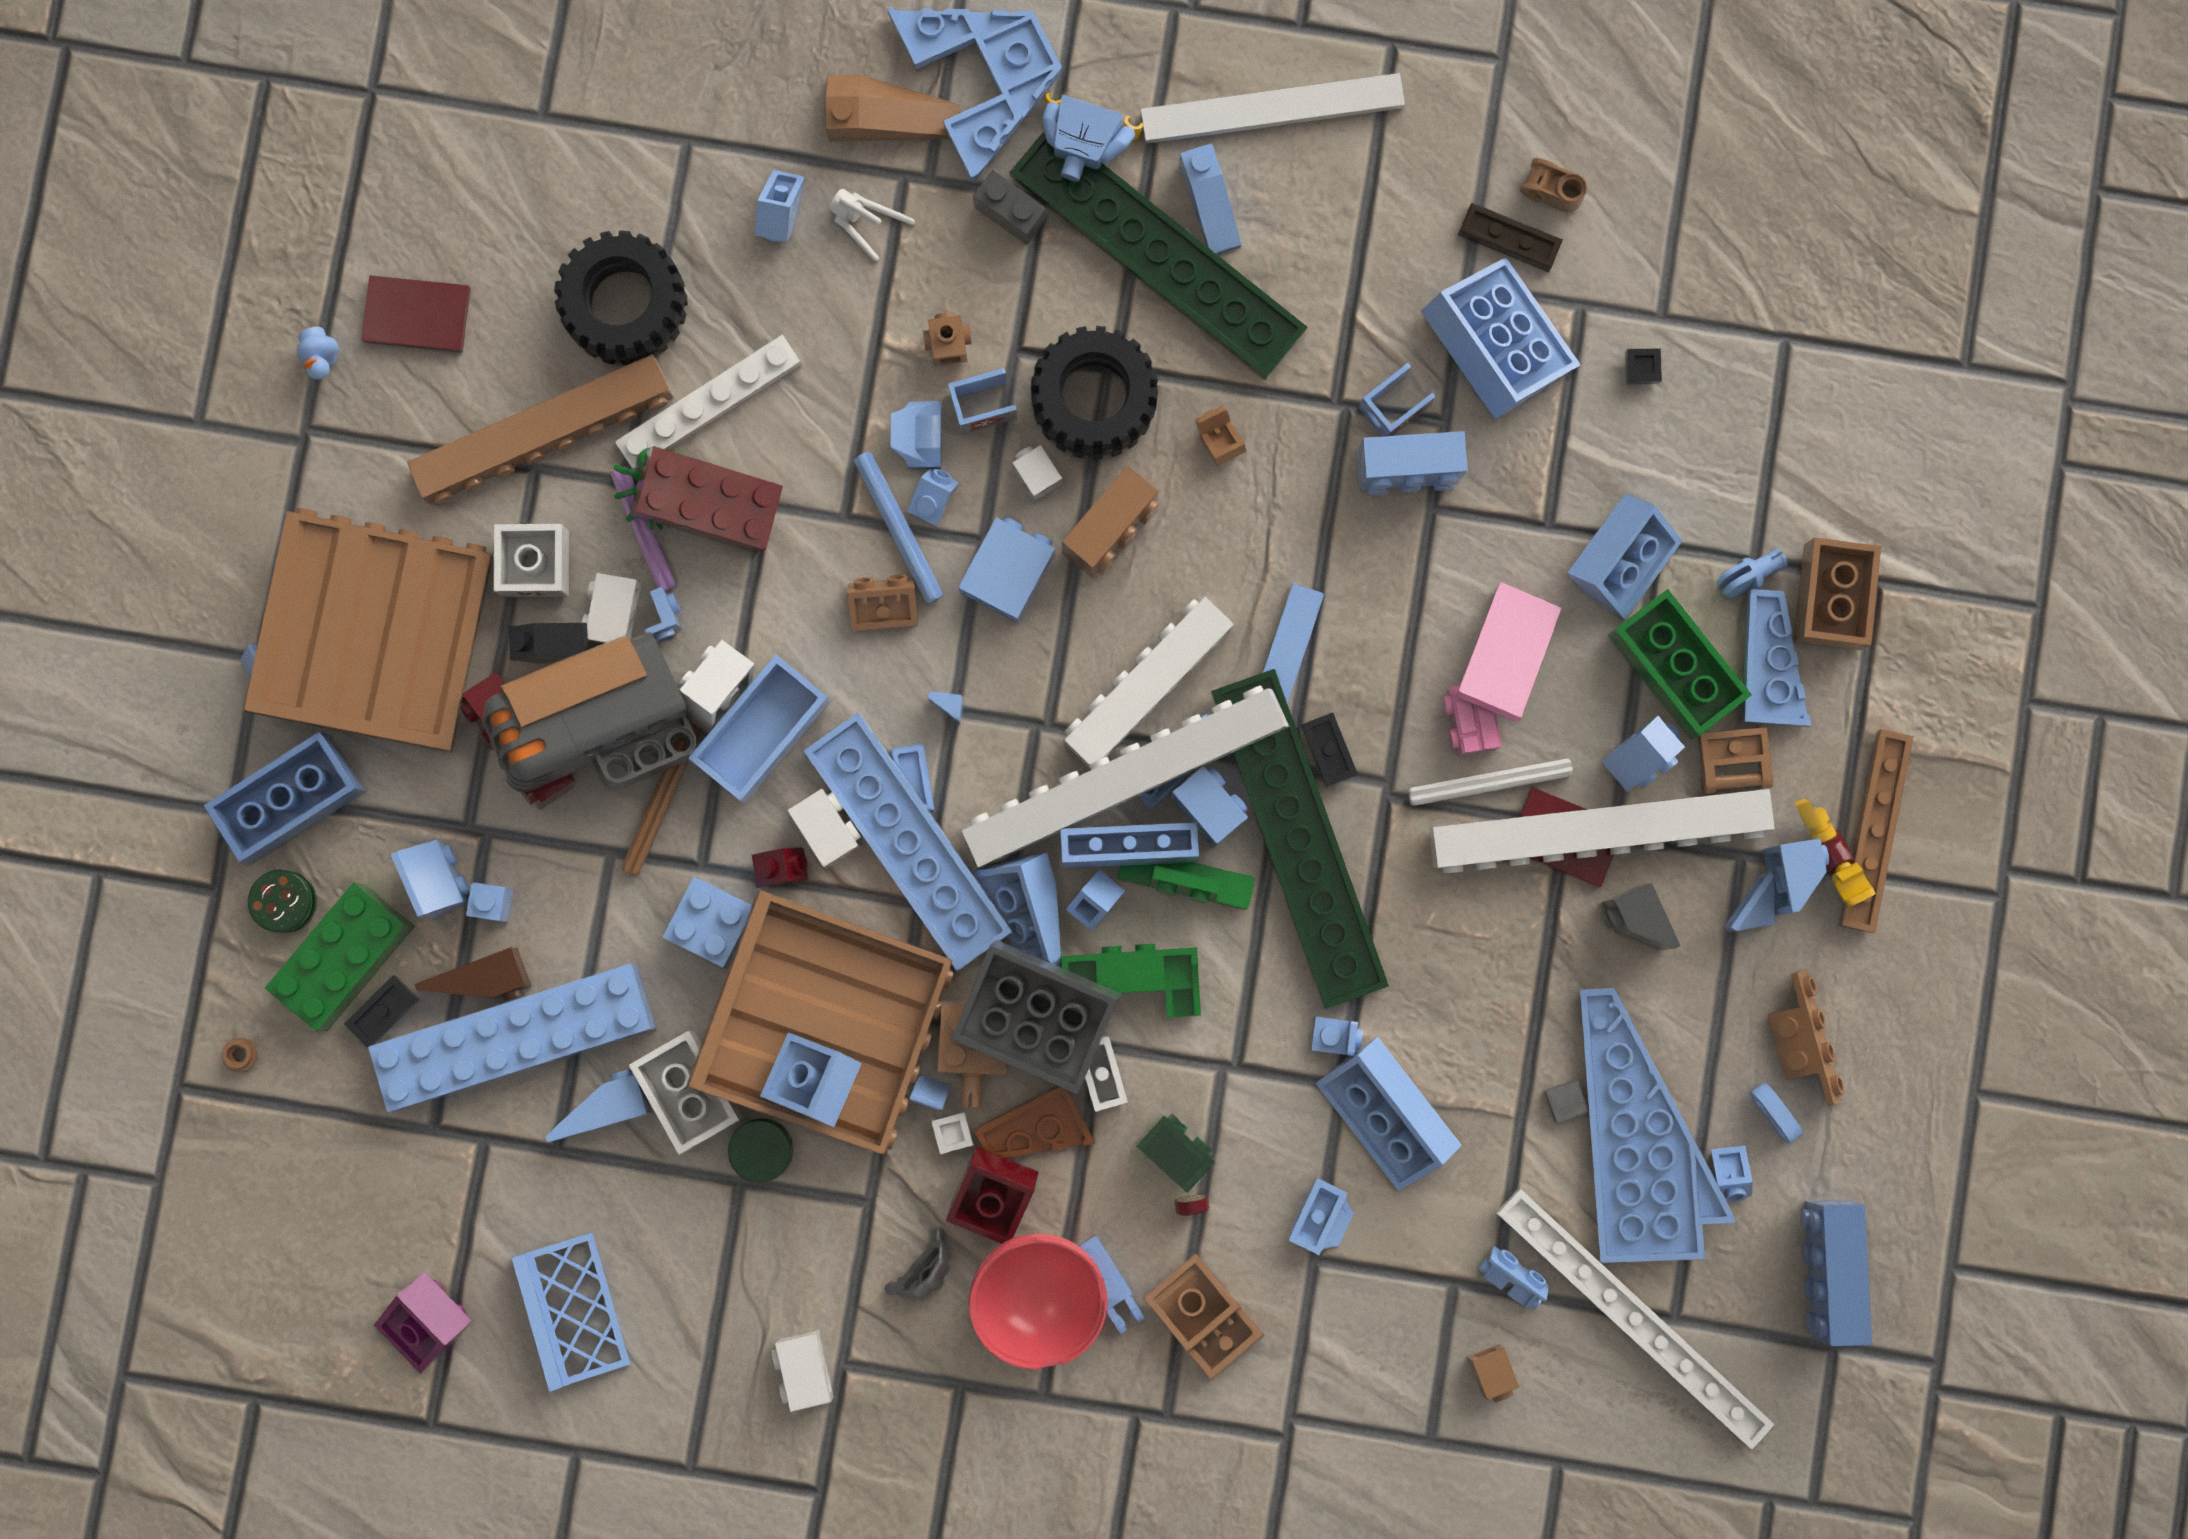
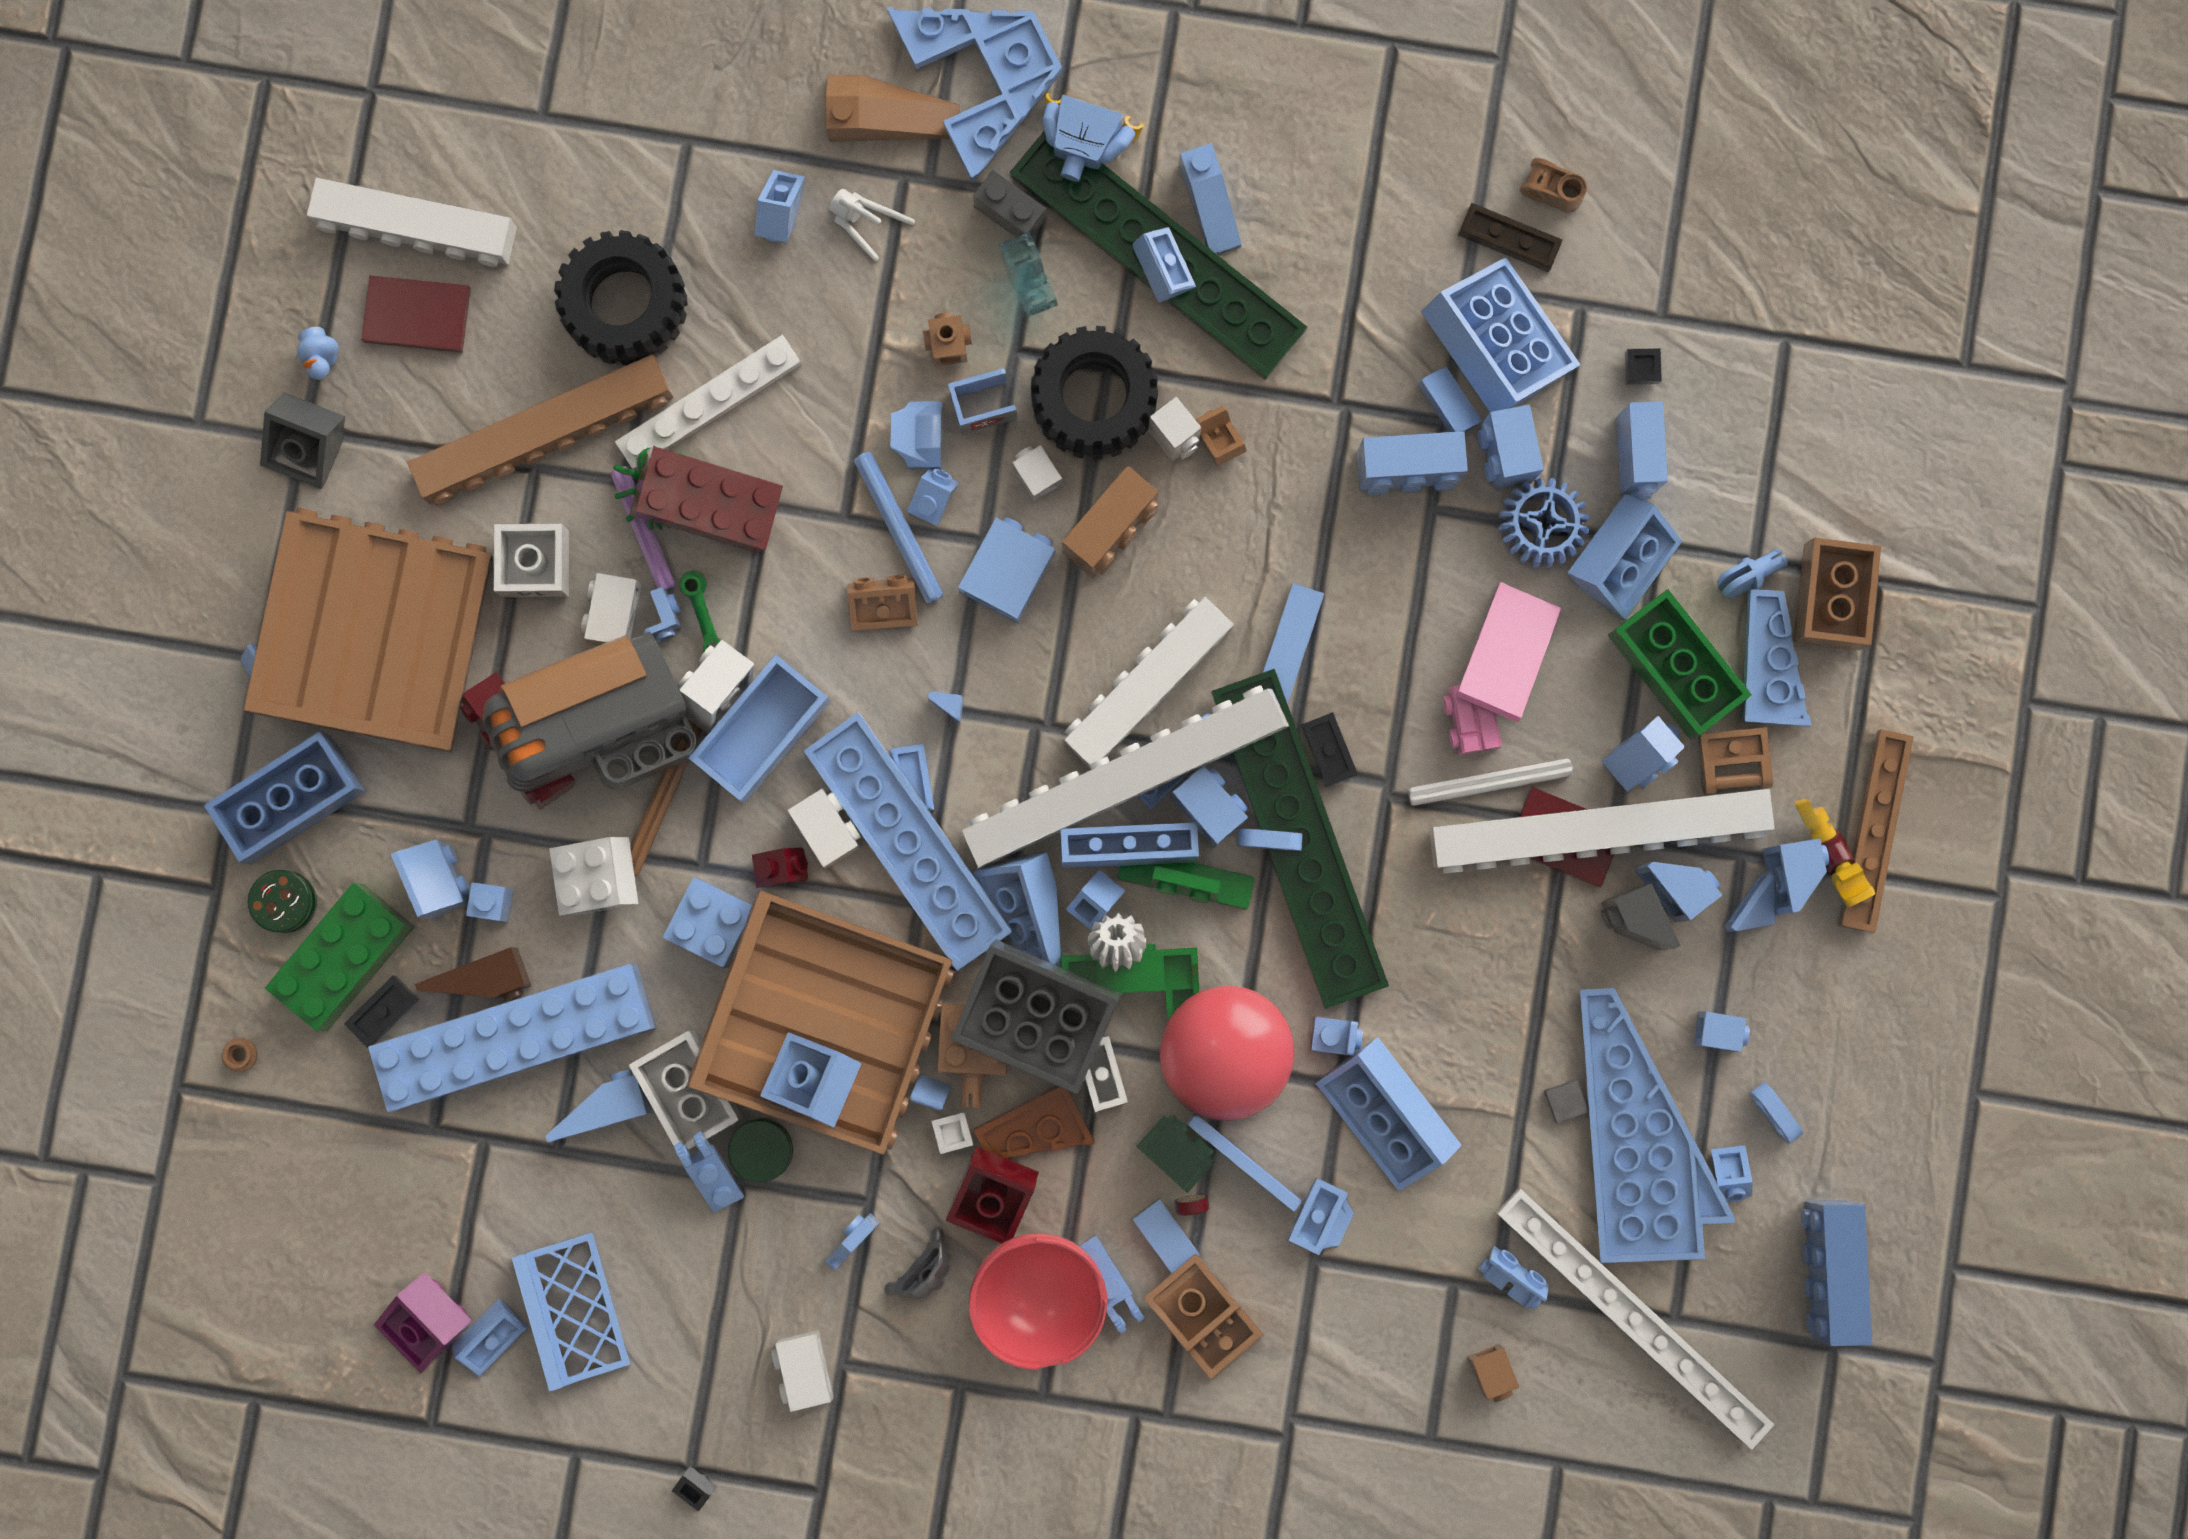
black slope [509,623,588,664] -> none
white tile [1141,73,1405,144] -> none
light blue piece [1358,363,1435,437] -> none
medium nougat bracket [1768,969,1844,1106] -> none
none -> dark grey slope [260,392,345,489]
none -> white brick [307,178,517,267]
none -> light blue slope [452,1299,528,1377]
none -> white brick [549,837,639,916]
none -> black plate [672,1466,717,1512]
none -> light blue hinge [674,1131,744,1213]
none -> green brick [679,570,722,652]
none -> light blue wing [825,1213,880,1271]
none -> clear light blue brick [999,232,1058,317]
none -> white gear [1088,912,1146,972]
none -> light blue slope [1132,227,1196,302]
none -> light blue tile [1132,1198,1200,1273]
none -> white brick [1148,397,1201,462]
none -> coral piece [1160,986,1295,1121]
none -> light blue tile [1186,1114,1301,1212]
none -> light blue beam [1237,829,1303,851]
none -> light blue slope [1418,367,1482,432]
none -> light blue brick [1477,404,1544,490]
none -> light blue gear [1498,478,1589,568]
none -> light blue brick [1616,401,1668,500]
none -> light blue slope [1634,862,1722,923]
none -> light blue brick [1694,1012,1750,1052]

